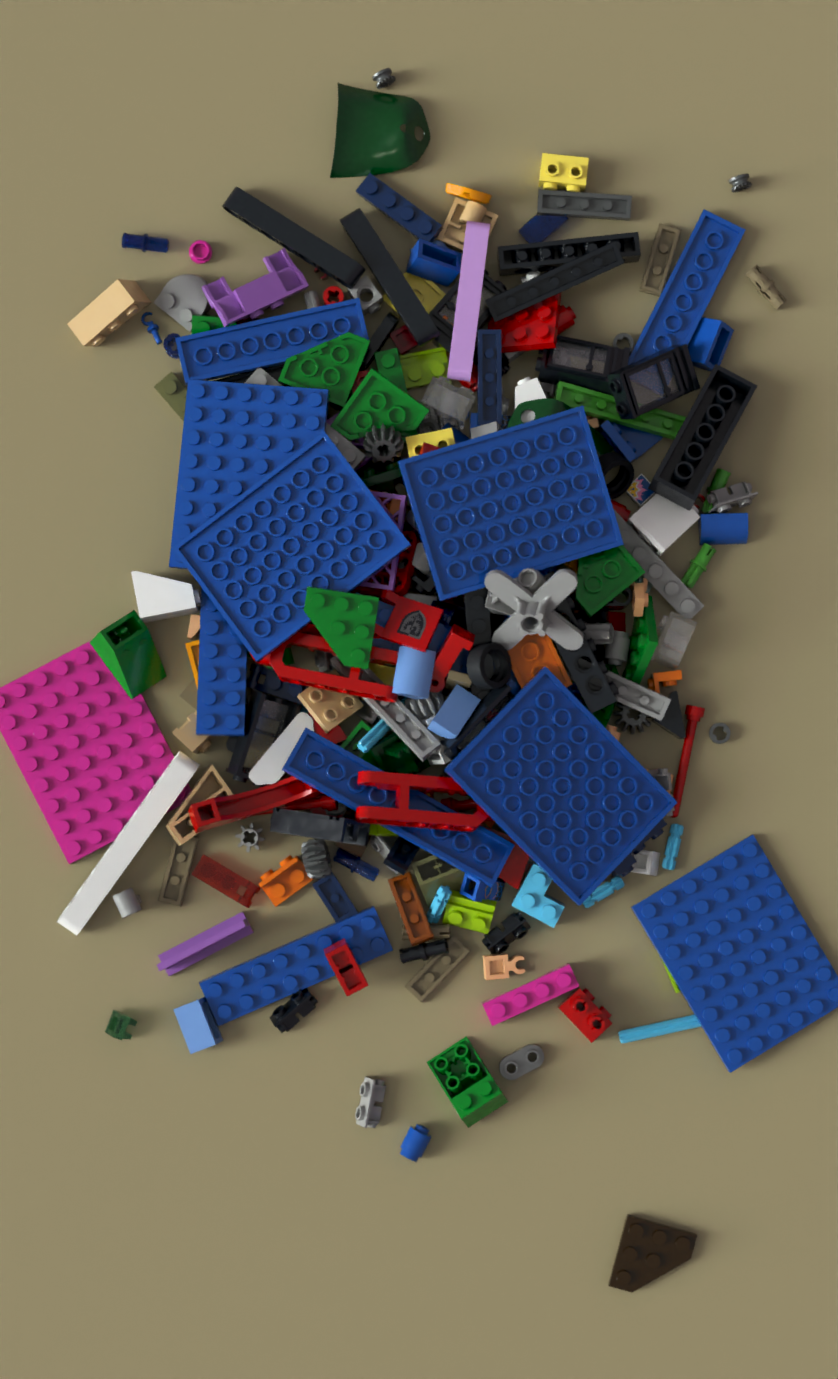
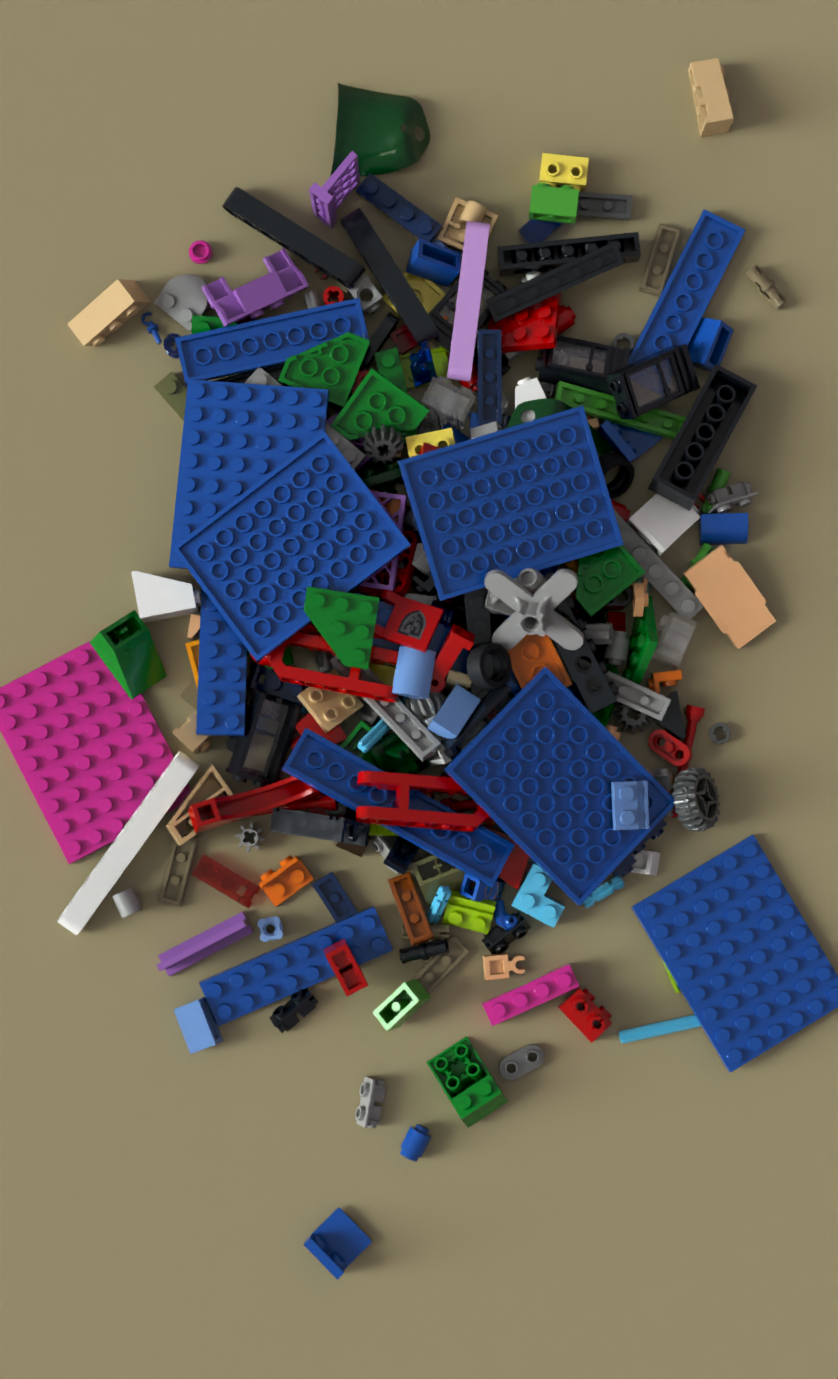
clear green tile [105,1010,137,1040] -> none
clear blue axle [122,233,169,253] -> none
white sticker [249,712,314,785] -> none
dark grey gear [301,839,332,879] -> none
clear blue axle [333,848,380,881] -> none
dark grey bush [372,68,396,89] -> none
light orange tile [445,183,492,204] -> none
dark brown plate [608,1215,697,1292] -> none
tile [626,473,655,507] -> none
medium azure axle [662,823,684,870] -> none
dark grey bush [729,174,752,193] -> none
none -> light blue brick [257,916,283,942]
none -> blue bracket [304,1207,372,1280]
none -> medium lavender fence [309,151,360,229]
none -> bright green brick [372,979,431,1031]
none -> clear blue slope [409,340,437,387]
none -> blue arm [494,900,518,930]
none -> bright green brick [529,183,579,224]
none -> medium blue plate [611,780,649,830]
none -> red plate [648,729,692,767]
none -> dark grey gear [672,767,721,832]
none -> light nougat piece [683,545,776,649]
none -> tan wedge [688,58,734,137]

